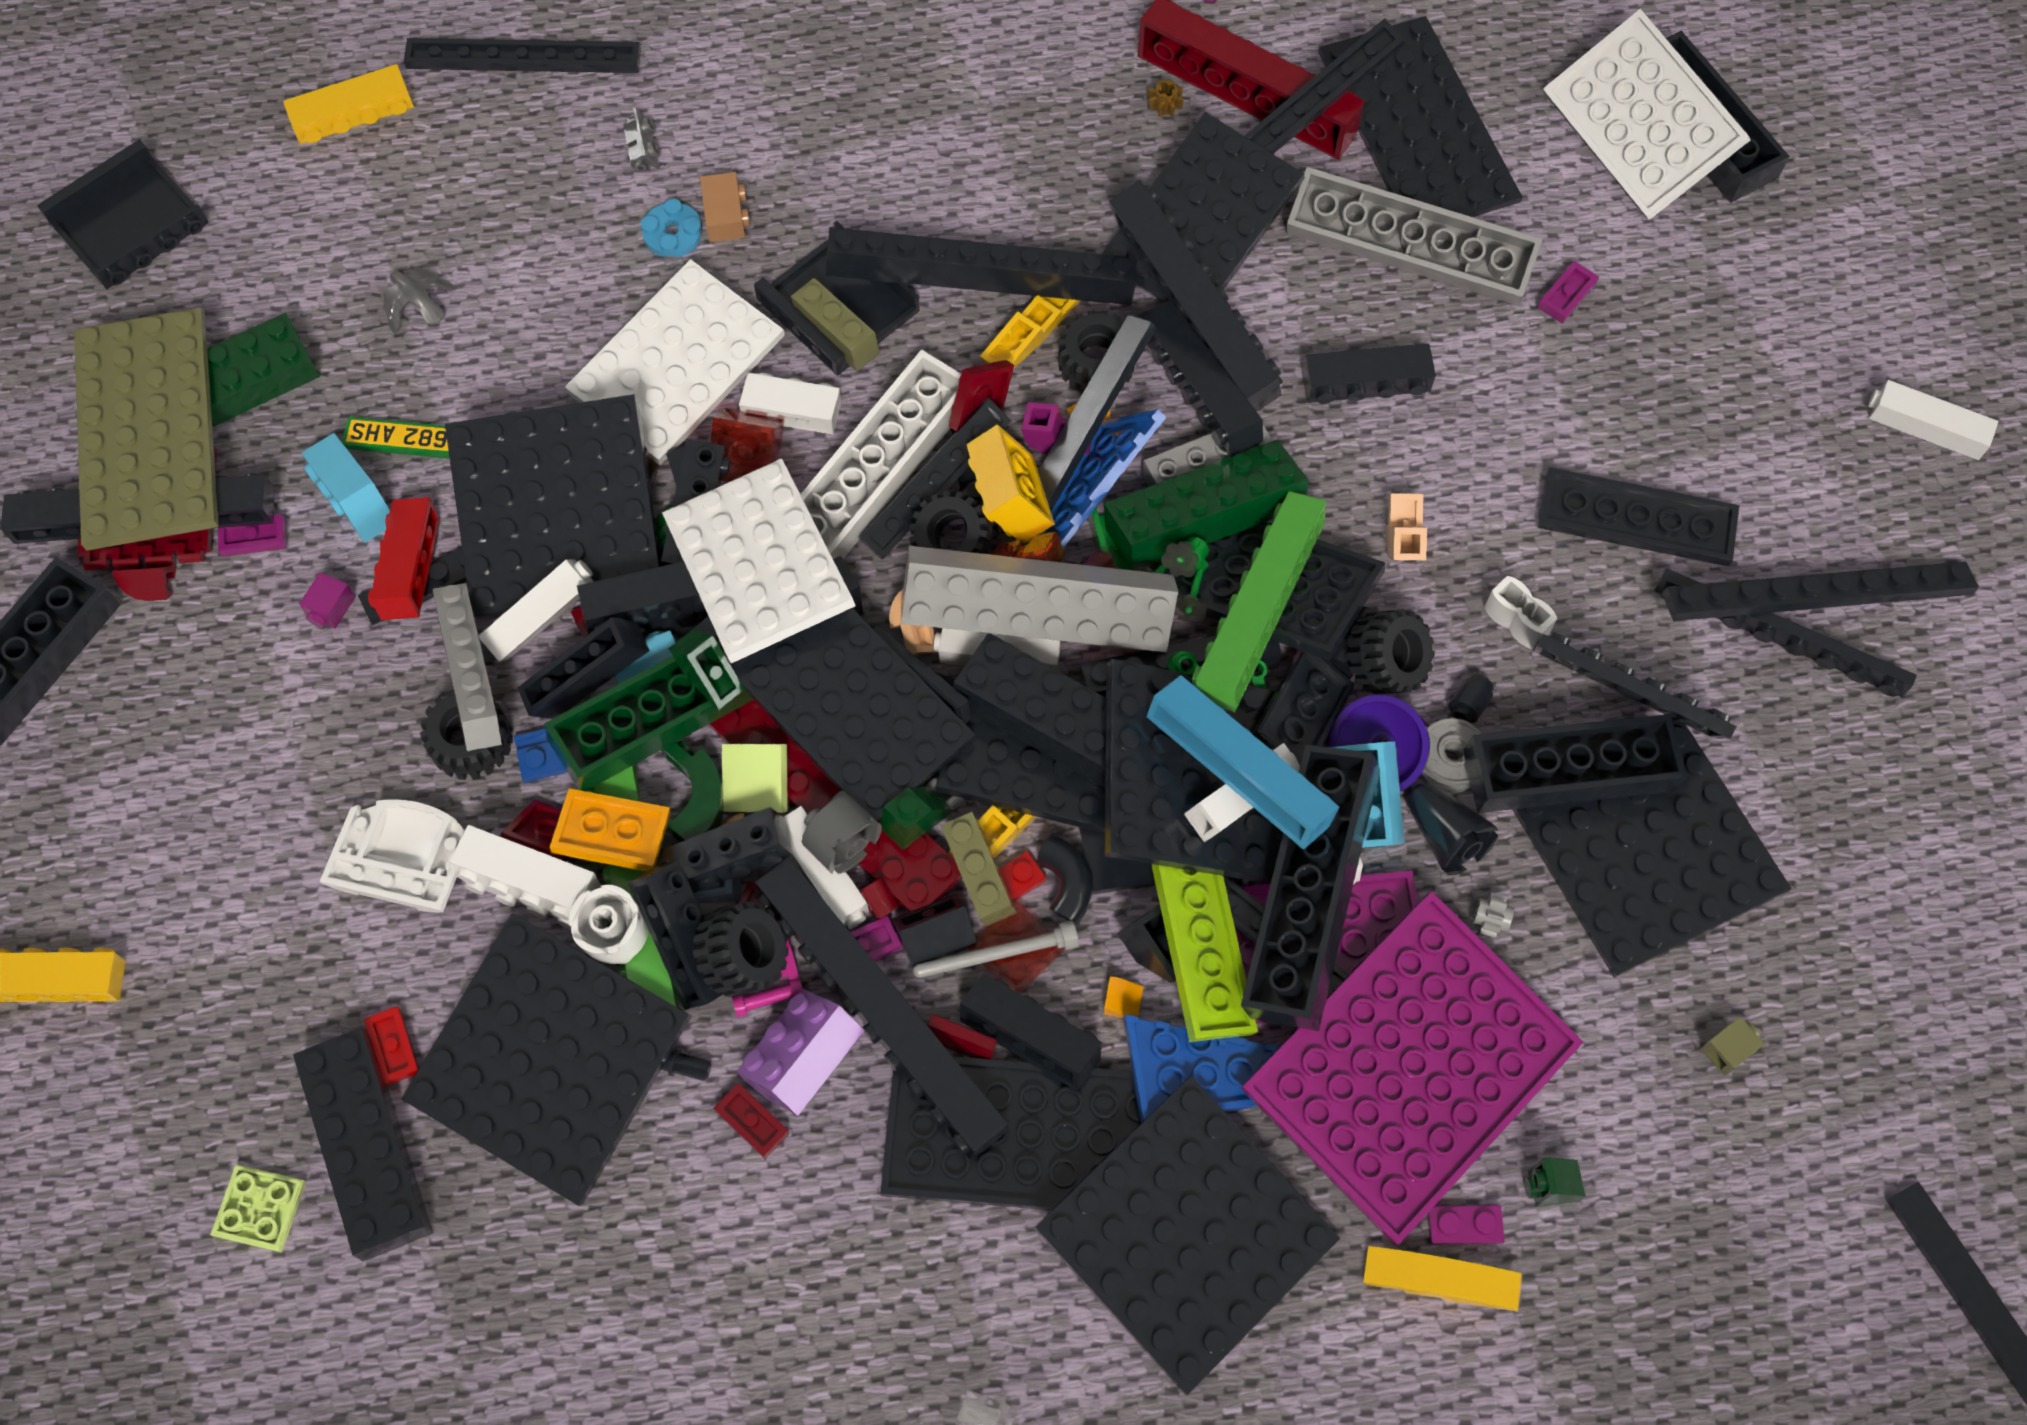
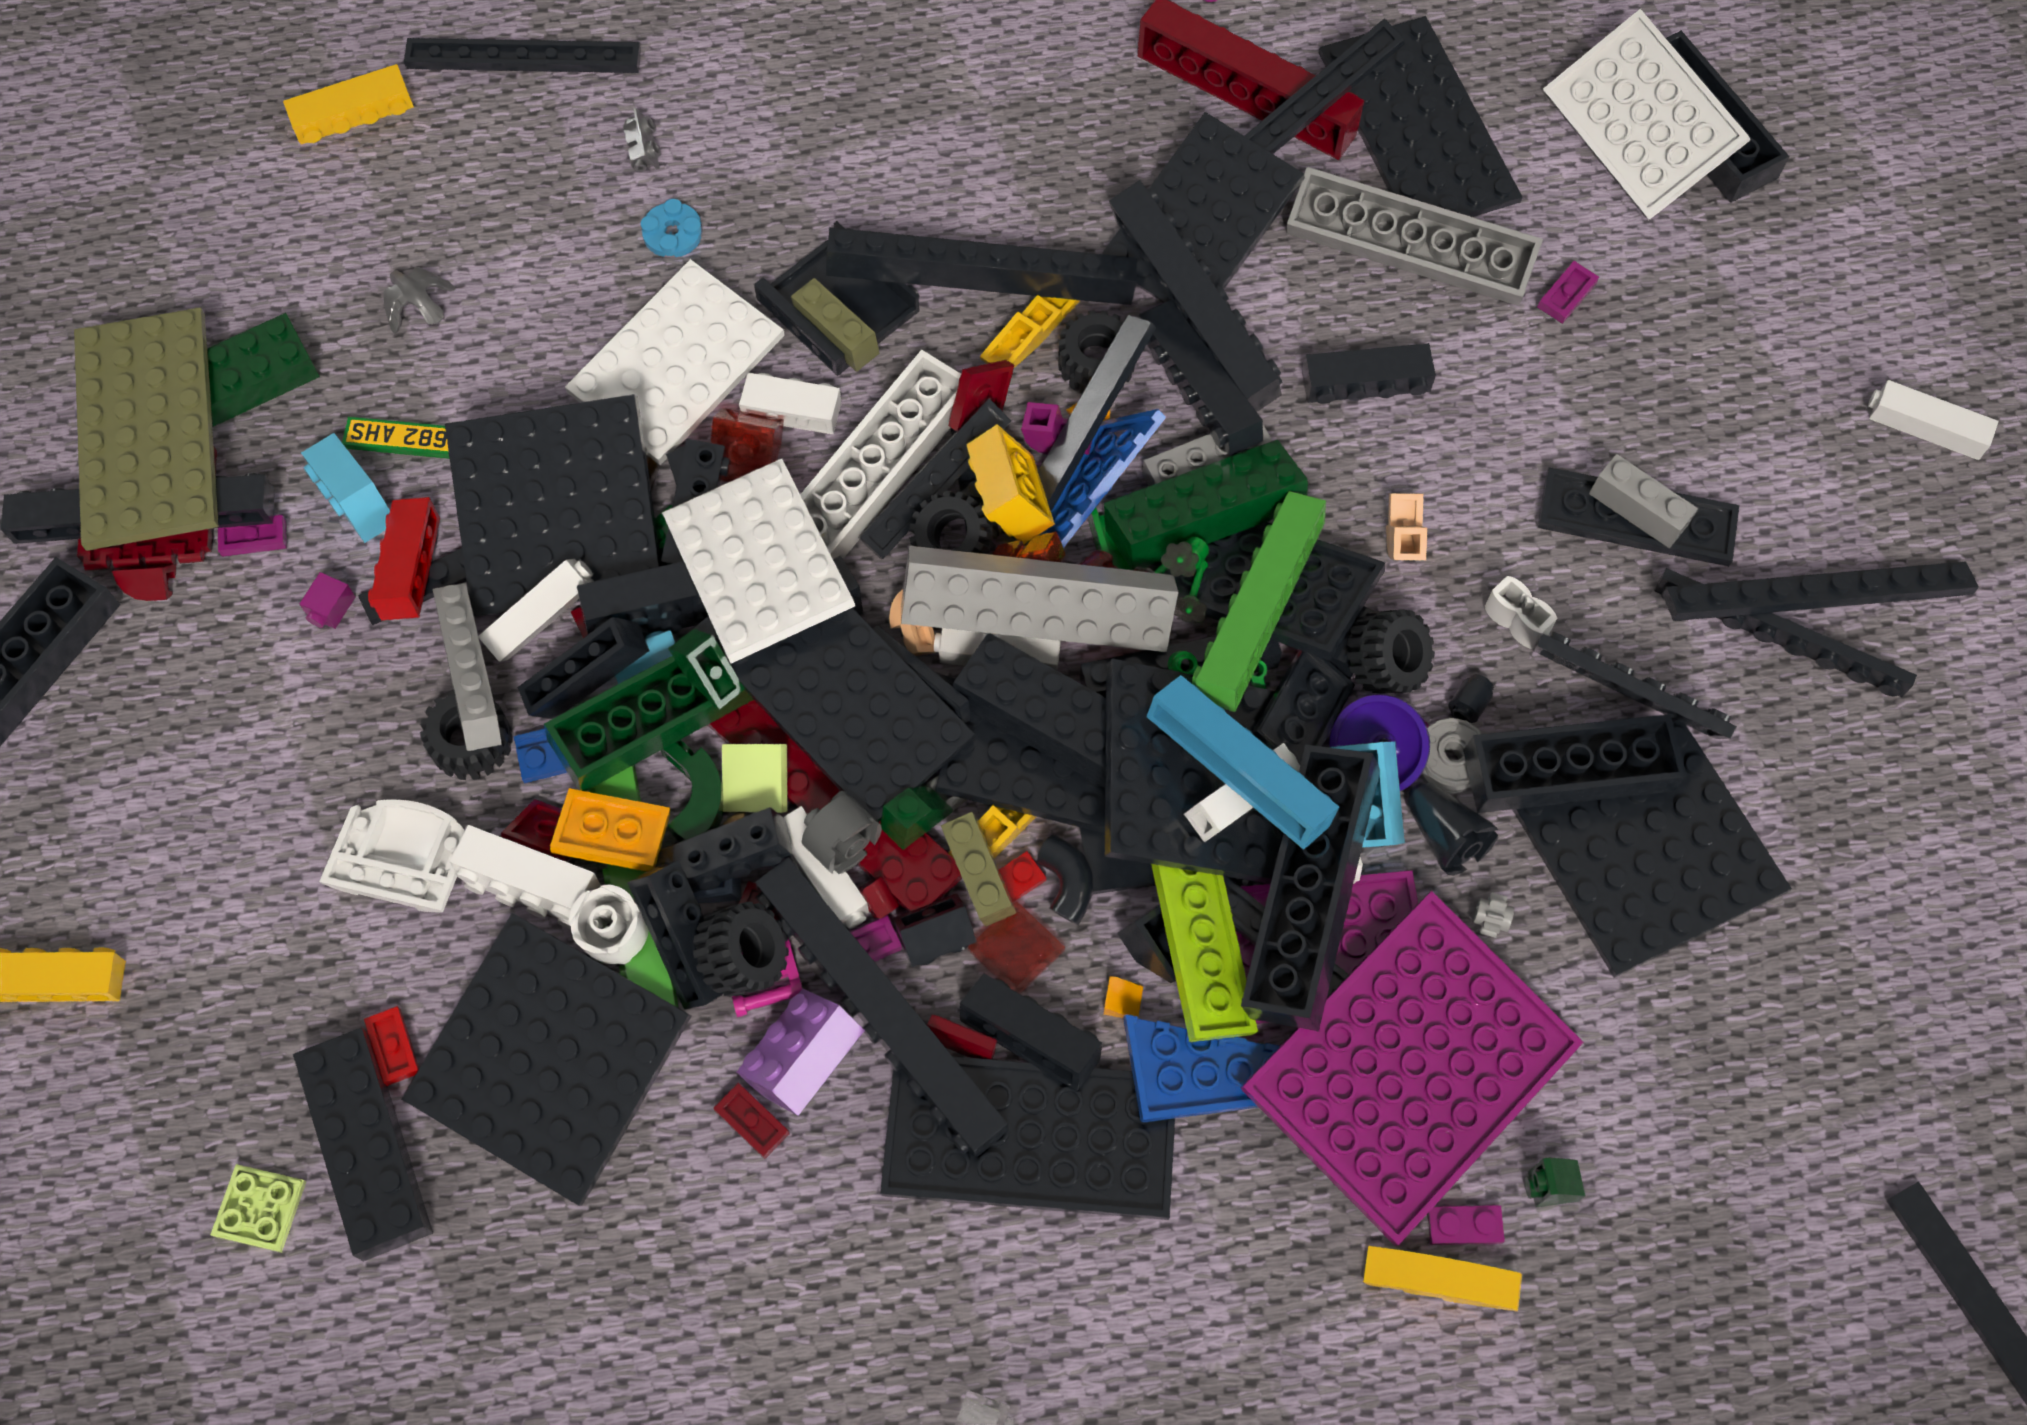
black panel [37,139,208,290] -> none
black axle [661,1048,711,1081] -> none
medium nougat brick [700,172,750,242] -> none
light grey piece [913,920,1079,978] -> none
black plate [1033,1076,1340,1395] -> none
pearl gold gear [1148,80,1184,117] -> none
olive brick [1700,1016,1765,1076] -> none
none -> light grey brick [1589,454,1698,549]

